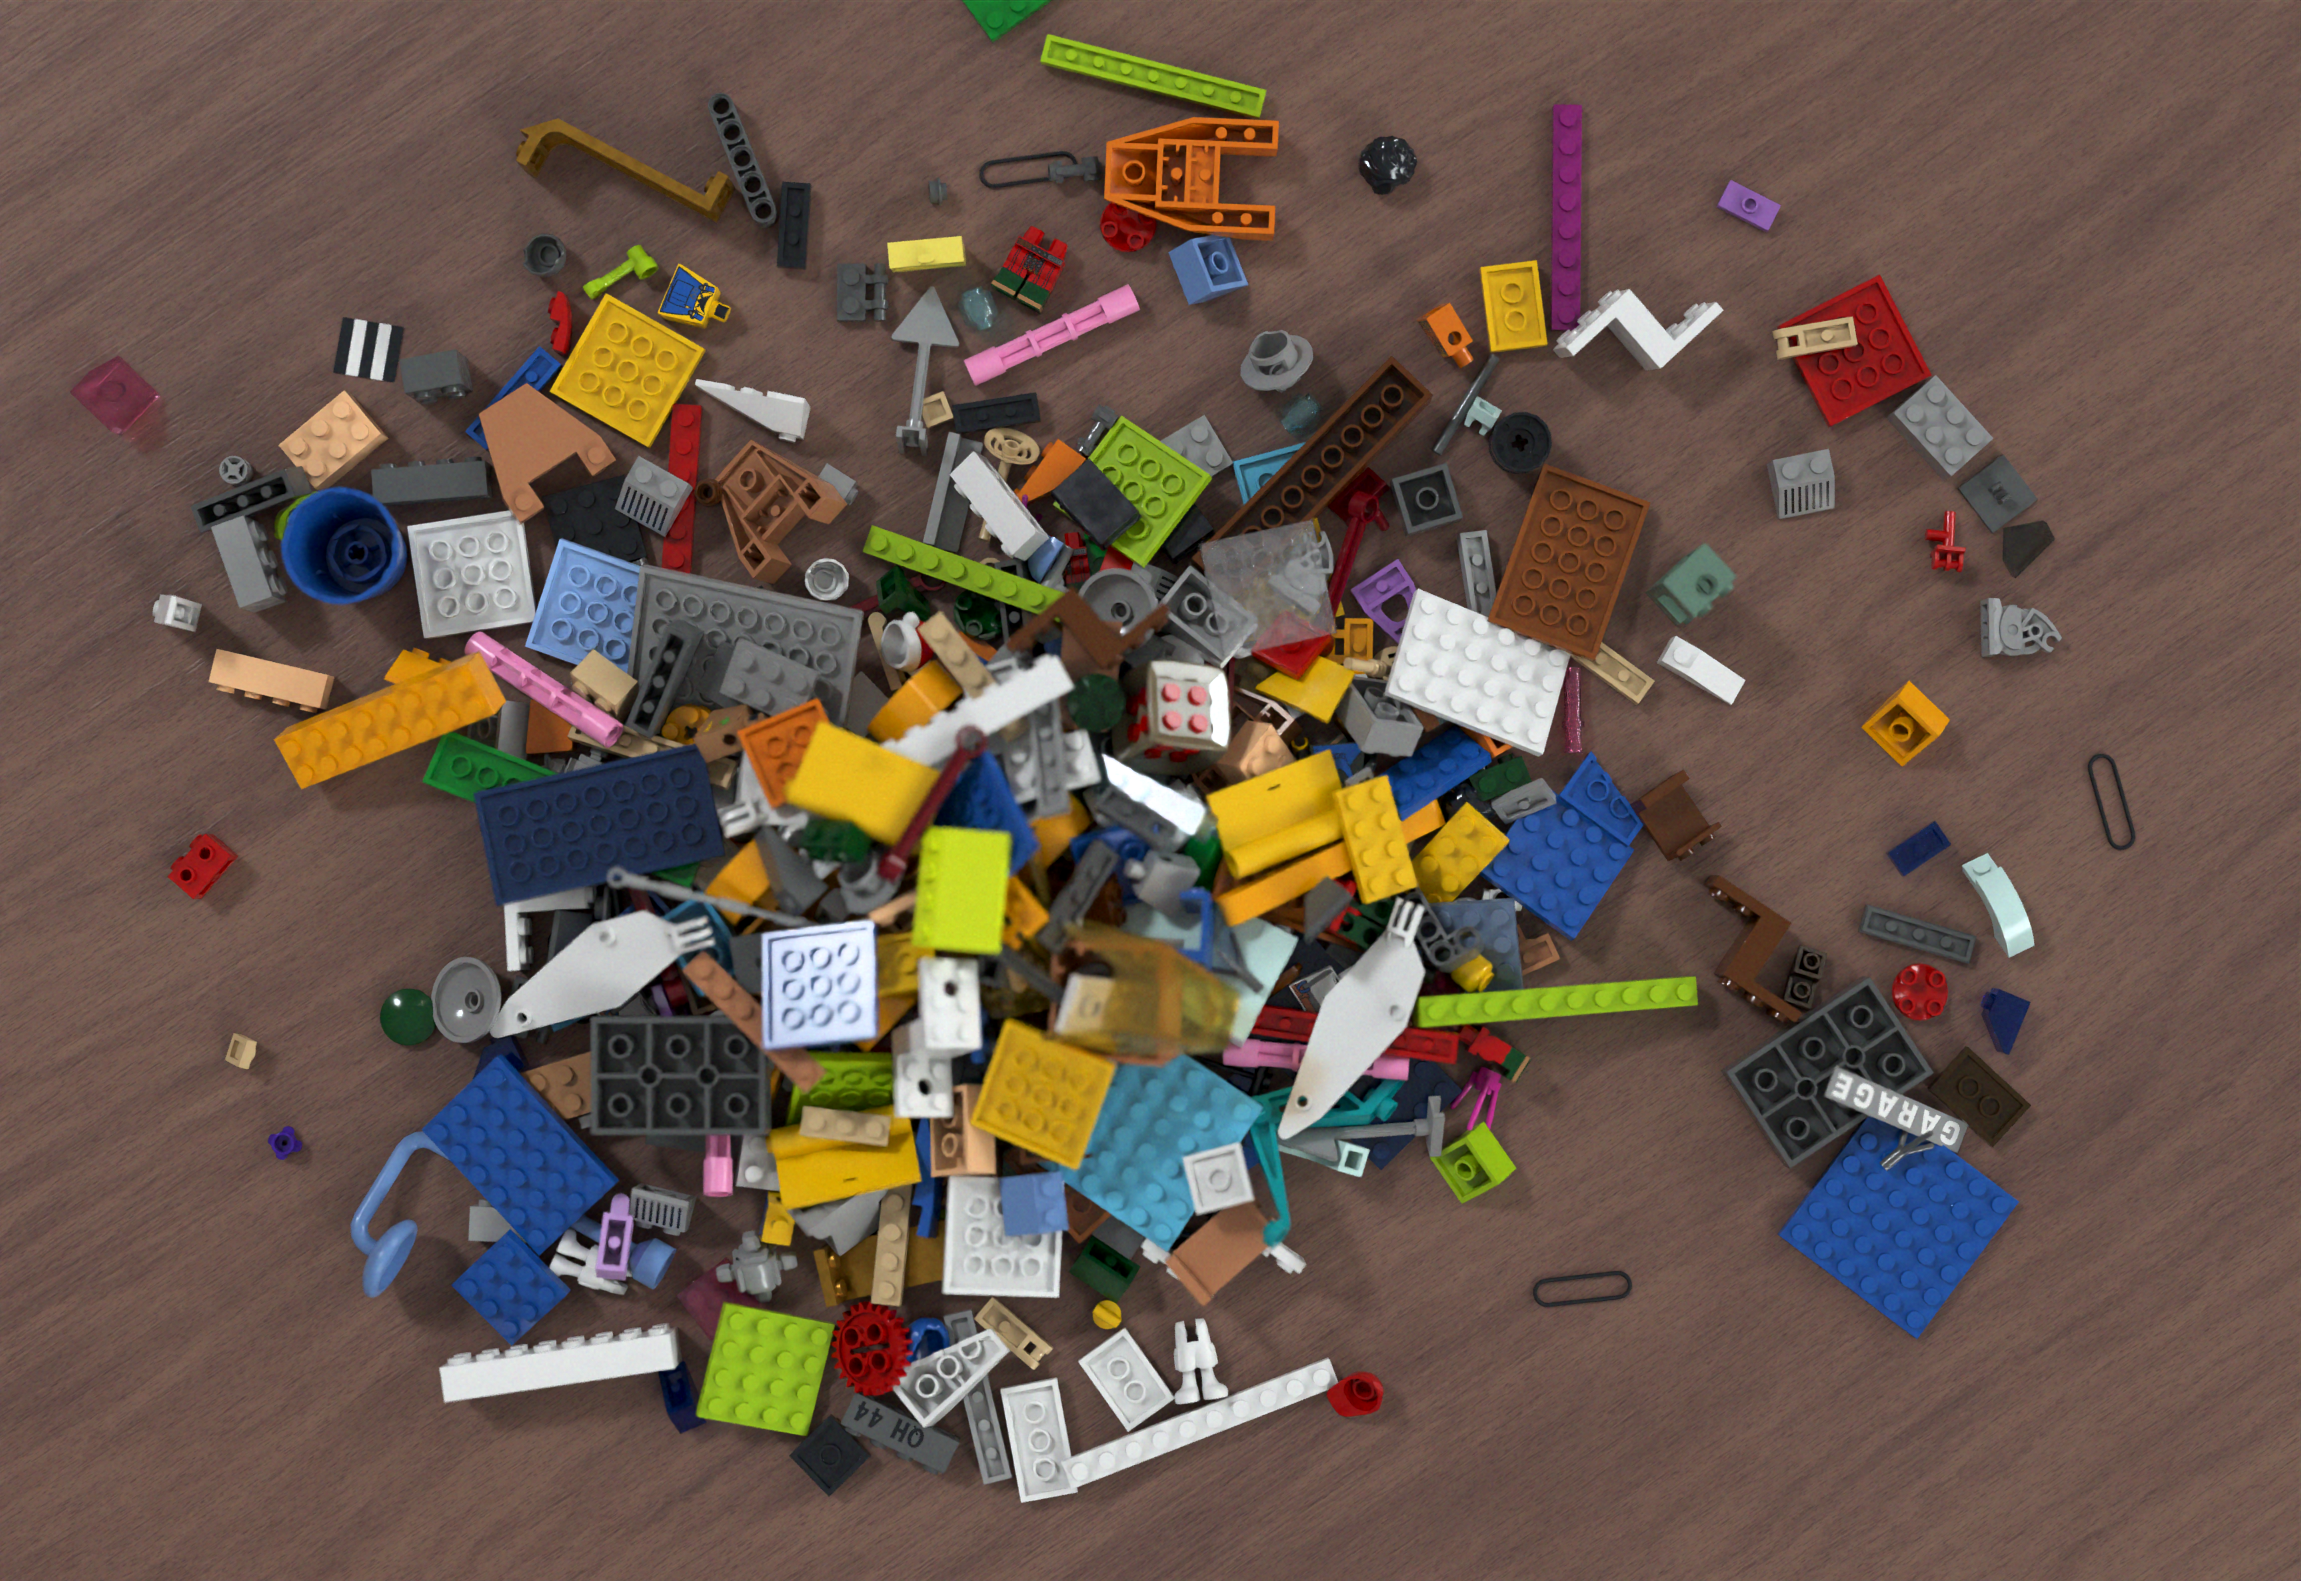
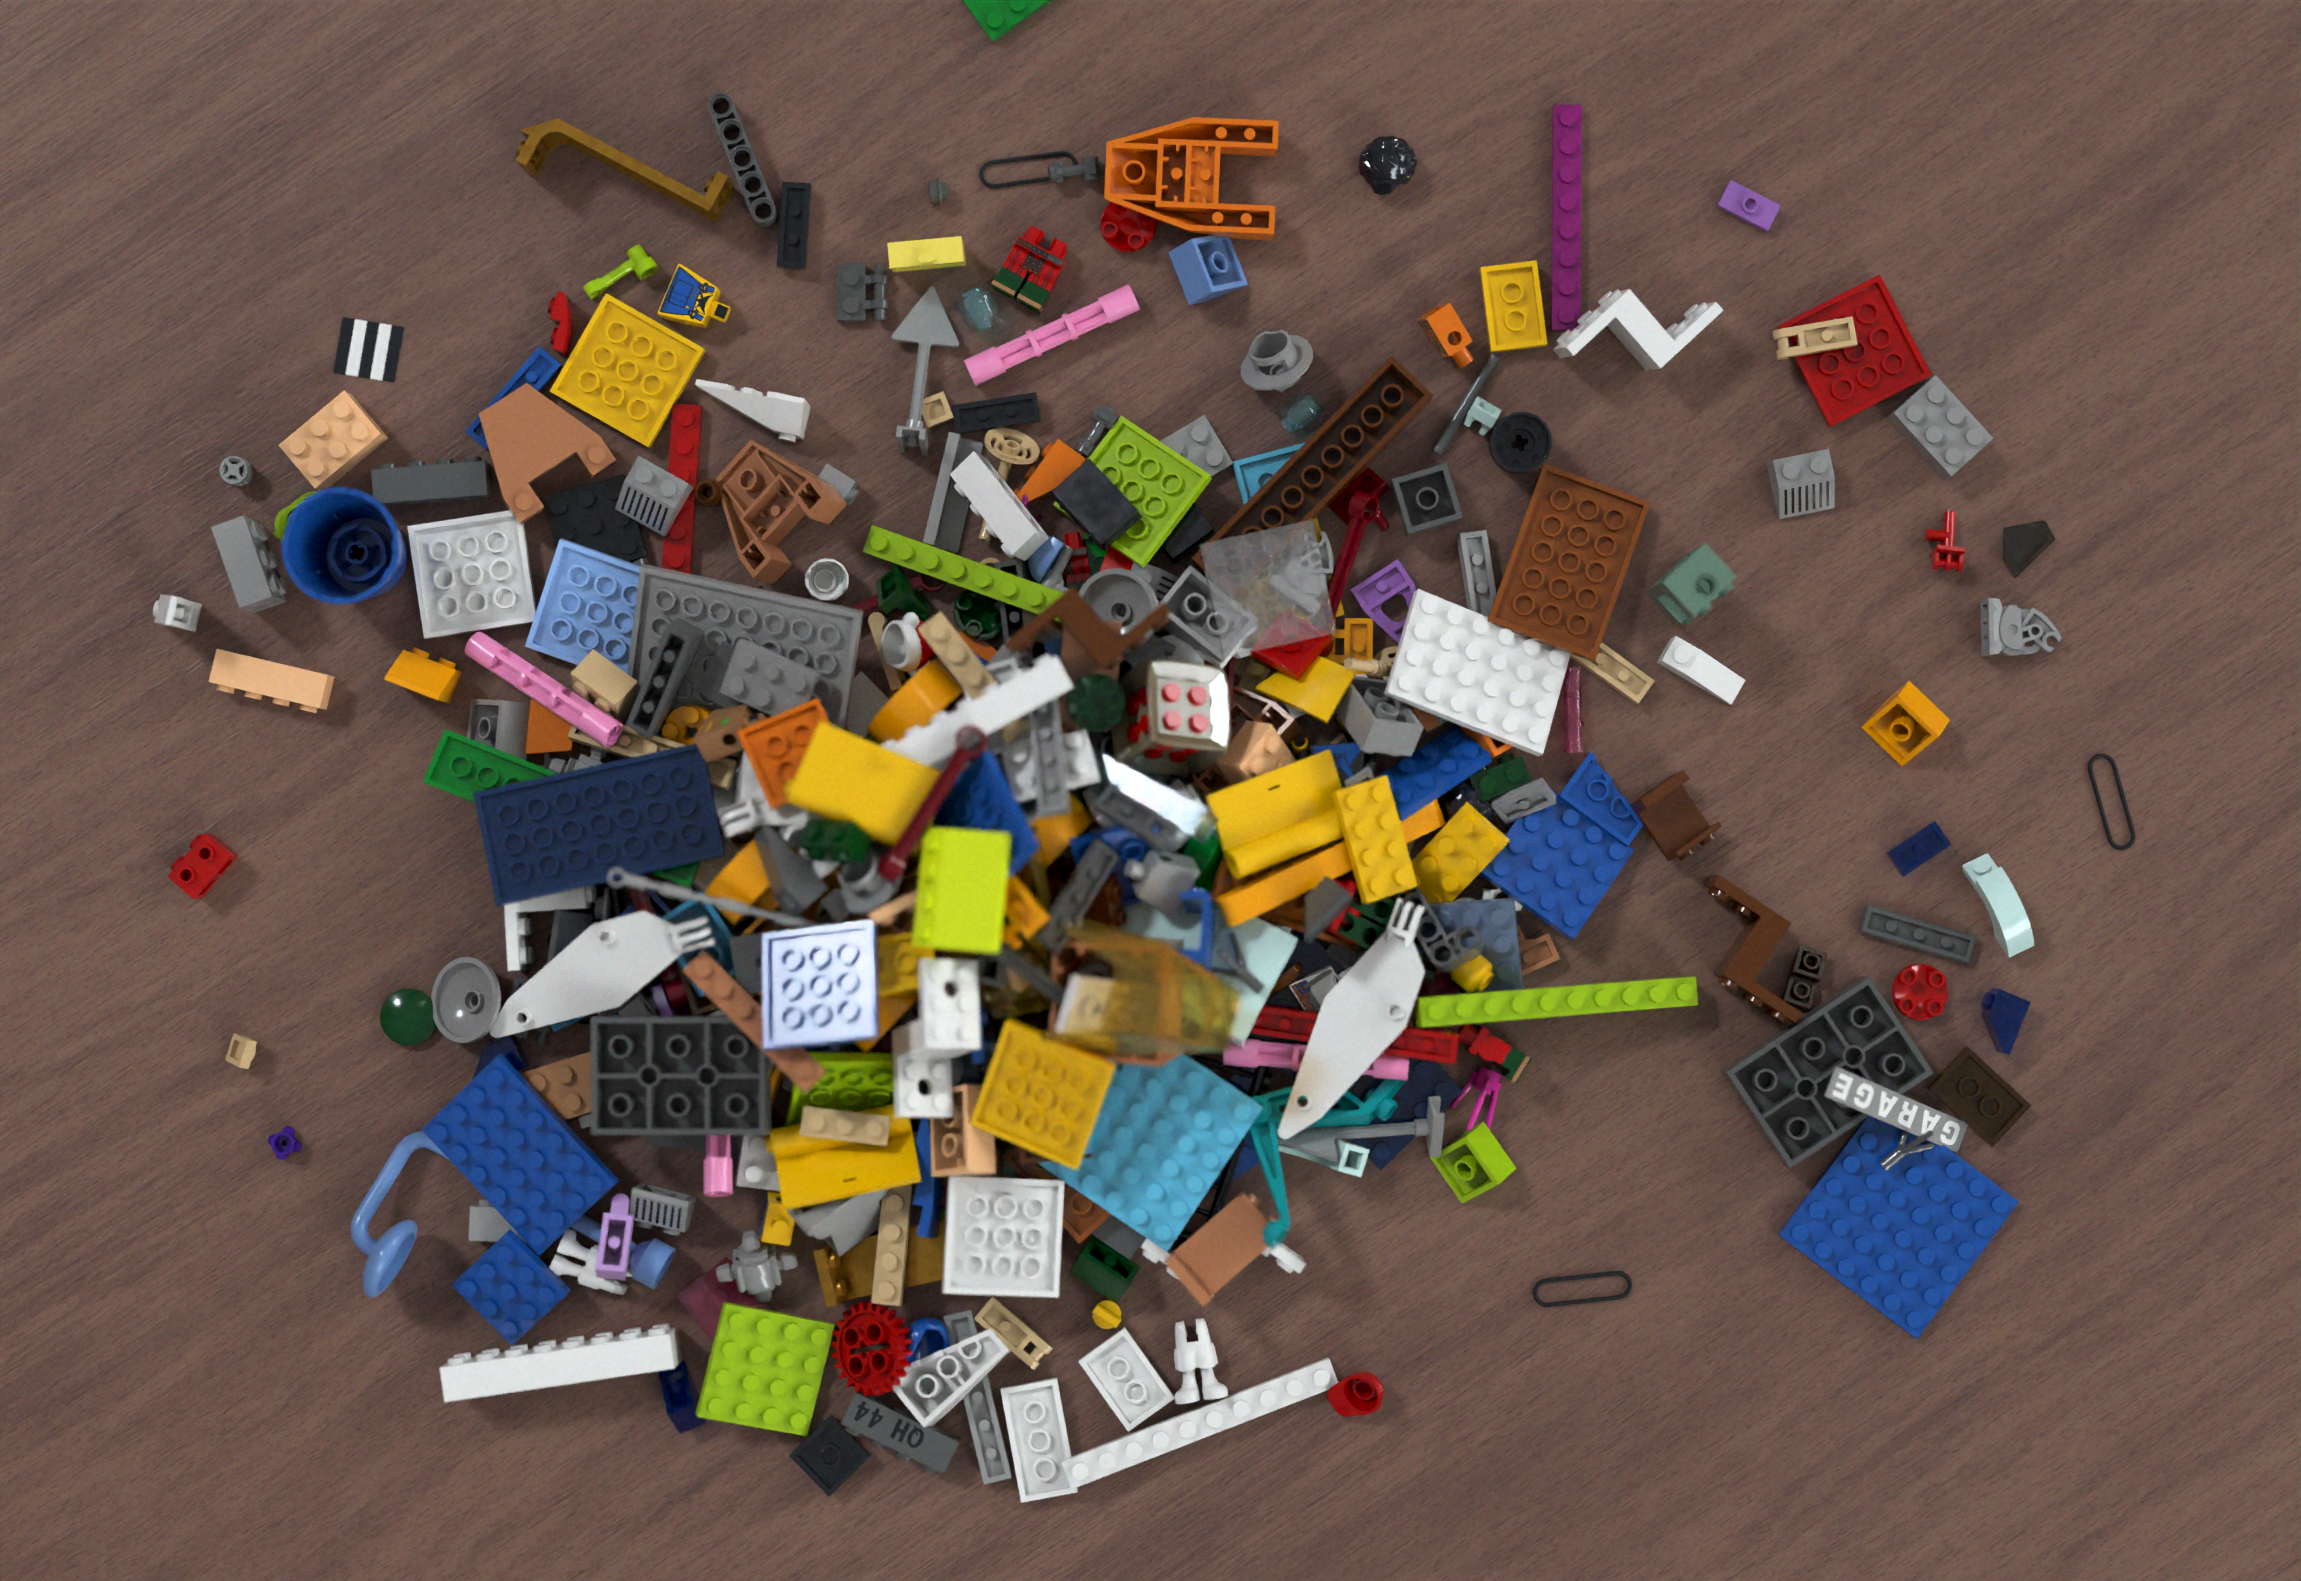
clear pink slope [70,356,160,436] -> none
dark grey brick [190,466,312,533] -> none
light orange brick [274,651,506,789] -> none
dark grey brick [399,349,473,405] -> none
dark grey hair [523,233,566,277] -> none
medium blue slope [998,1170,1068,1236] -> none
lime plate [1040,34,1267,120] -> none
white plate [1183,1142,1254,1215] -> none
dark grey piece [1958,454,2037,534] -> none

